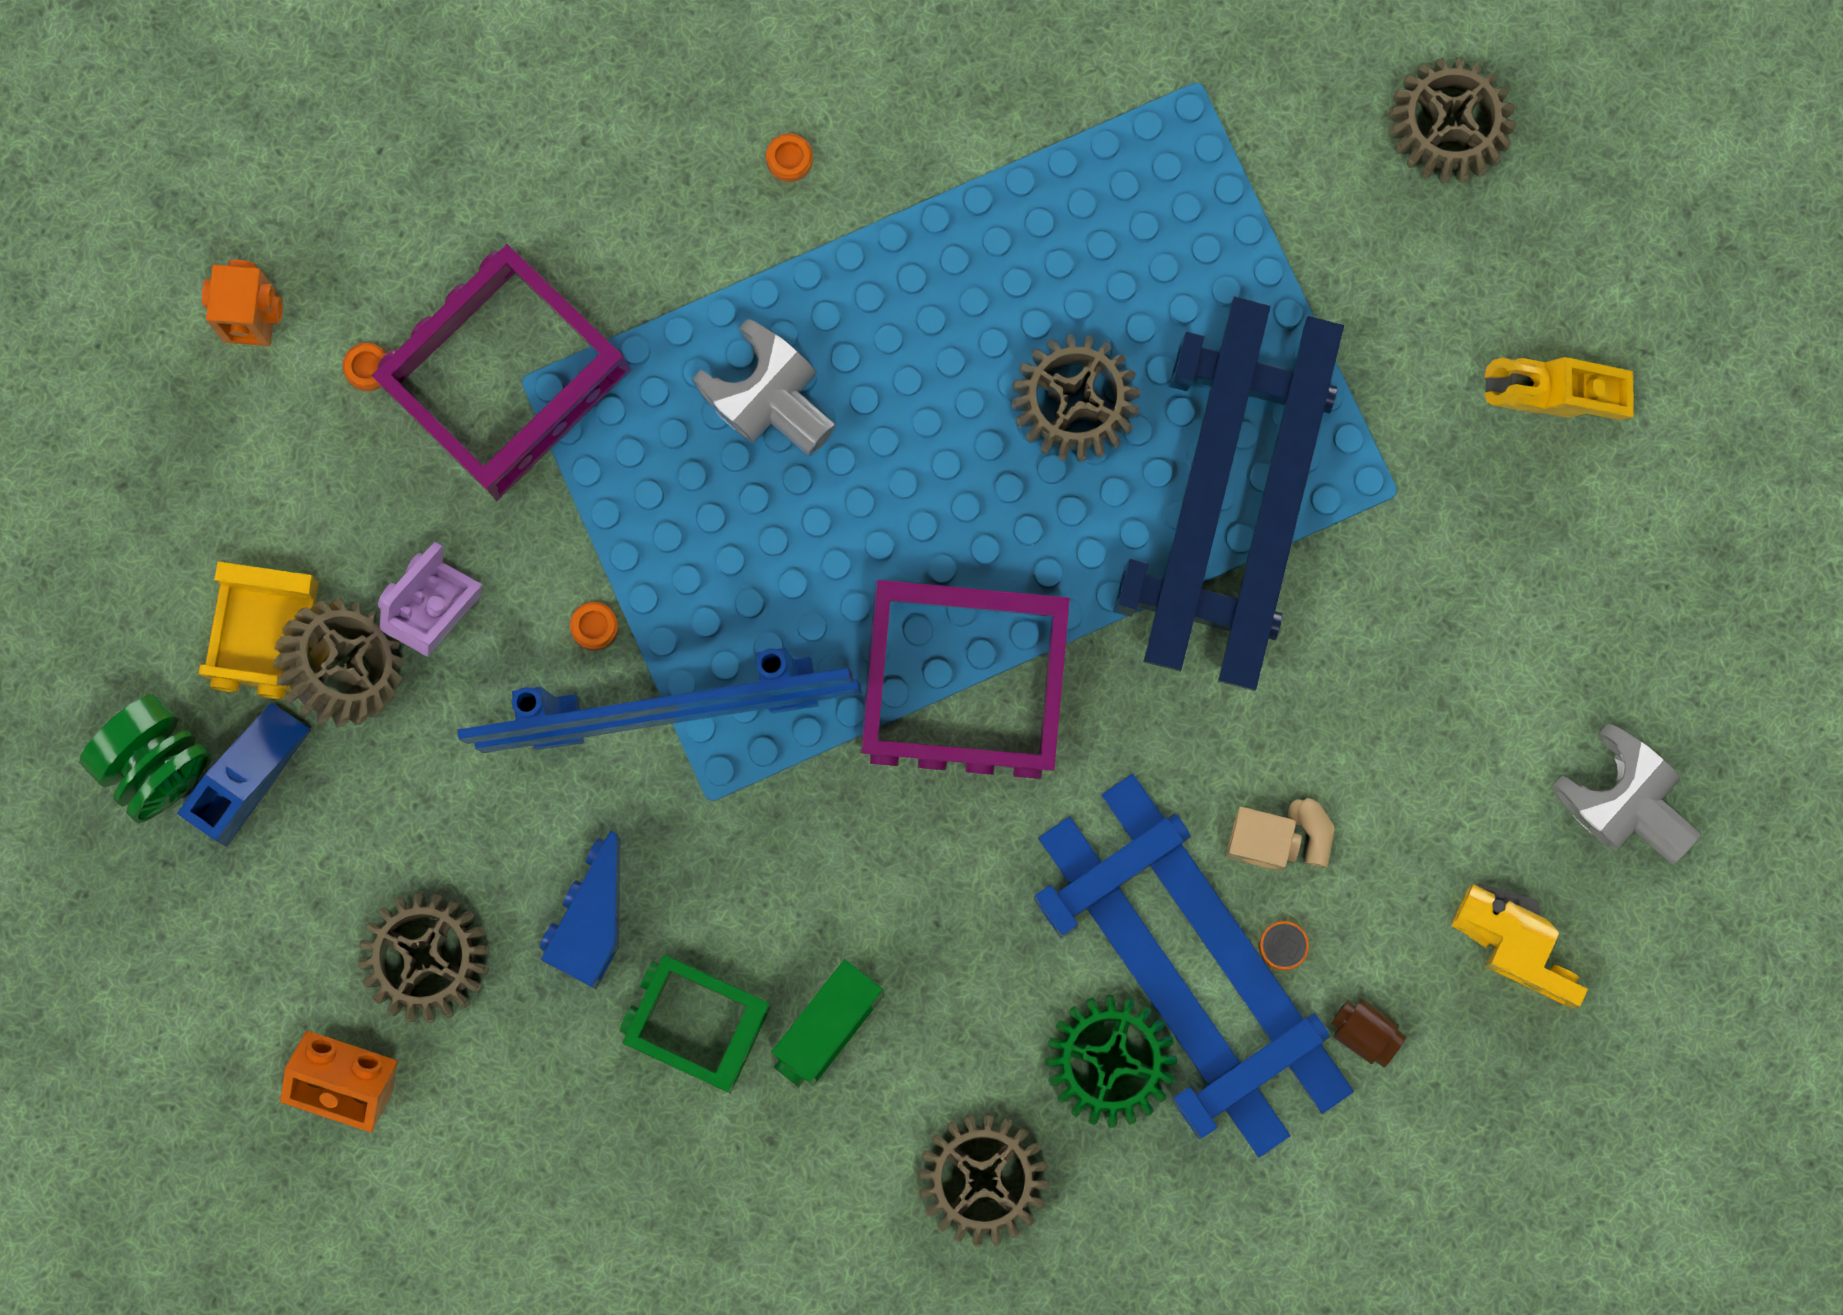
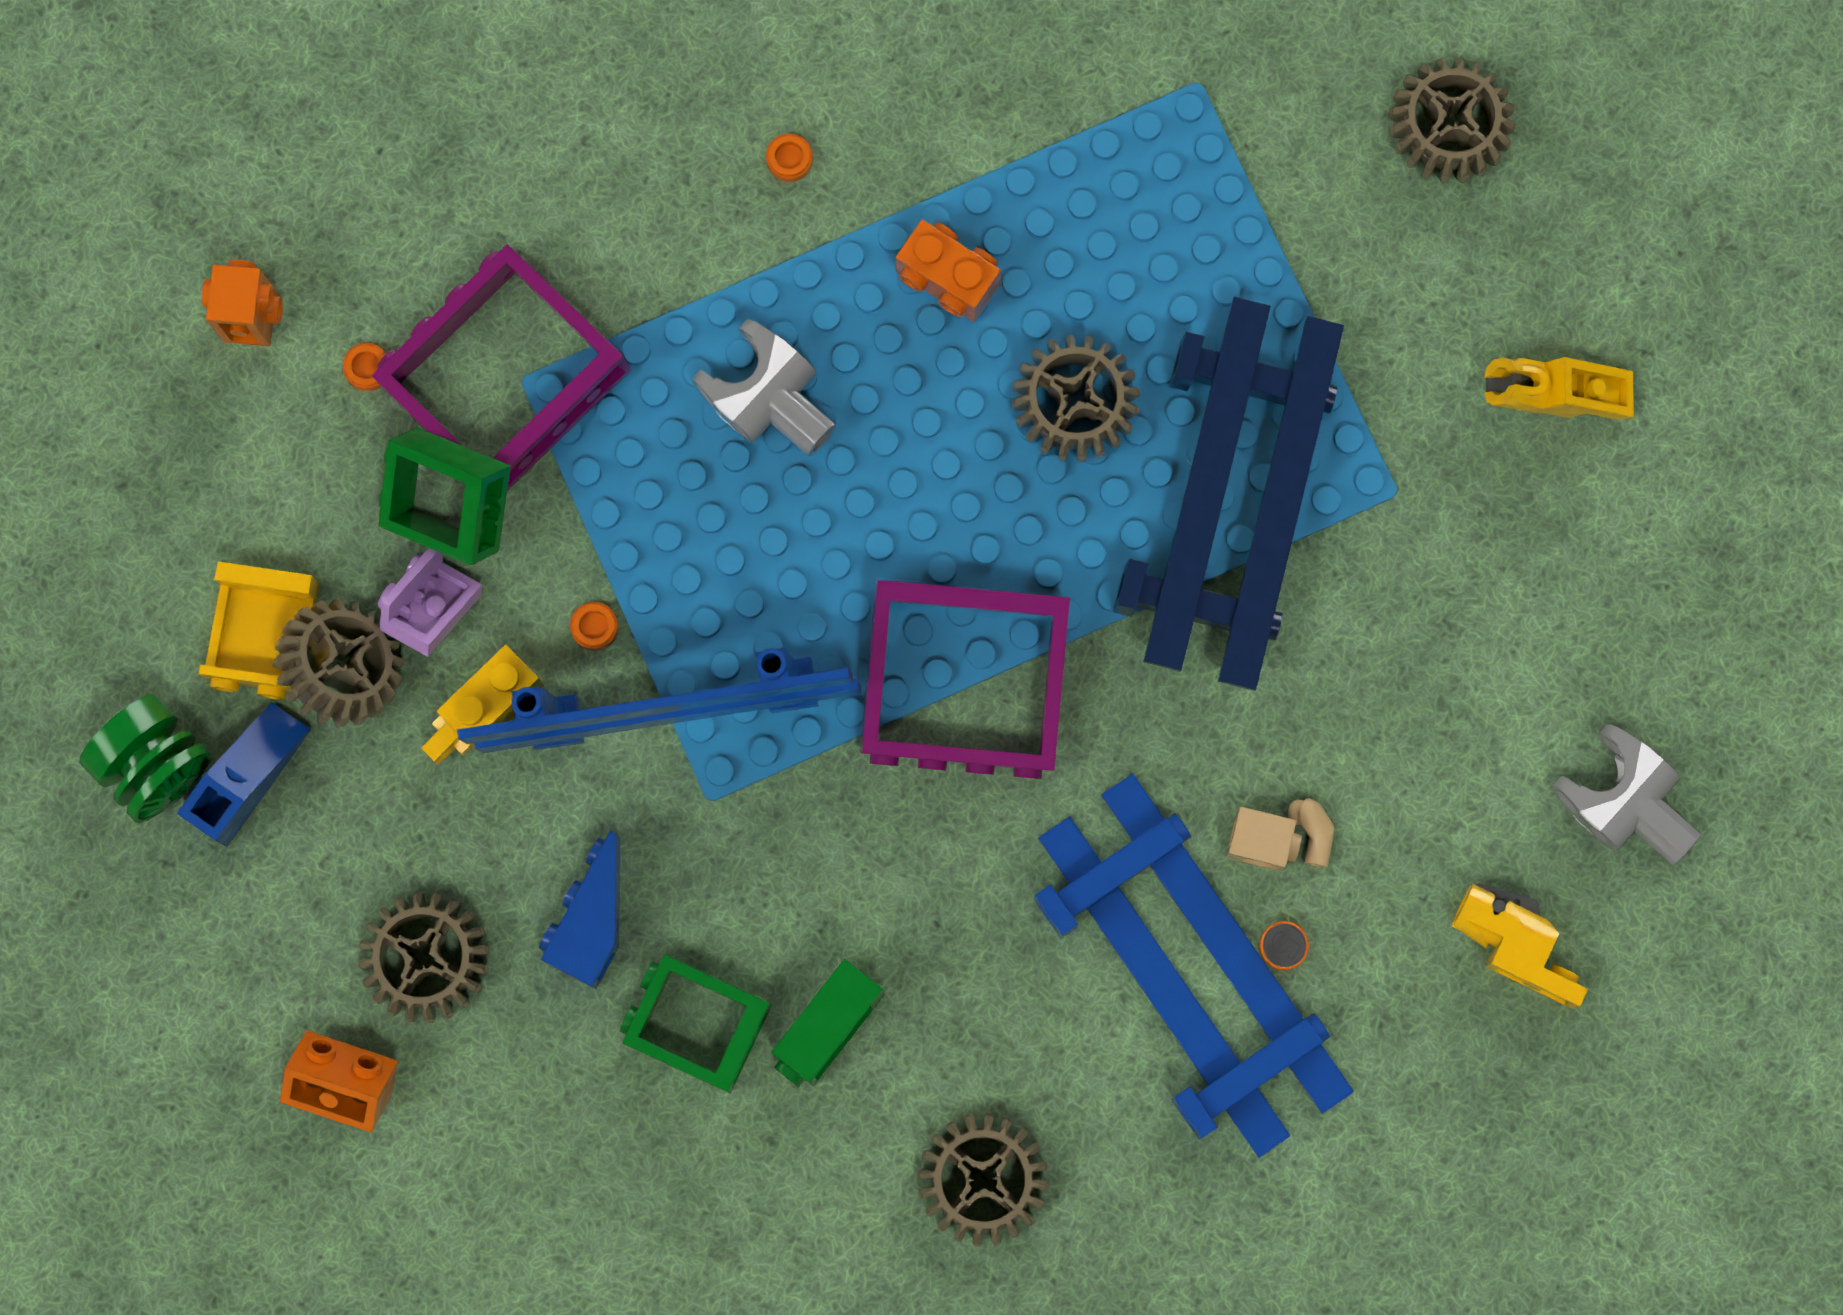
green gear [1045,995,1177,1128] -> none
reddish brown brick [1331,998,1406,1068] -> none
none -> green window [378,427,511,565]
none -> yellow hinge [421,644,545,765]
none -> orange brick [895,219,1001,323]

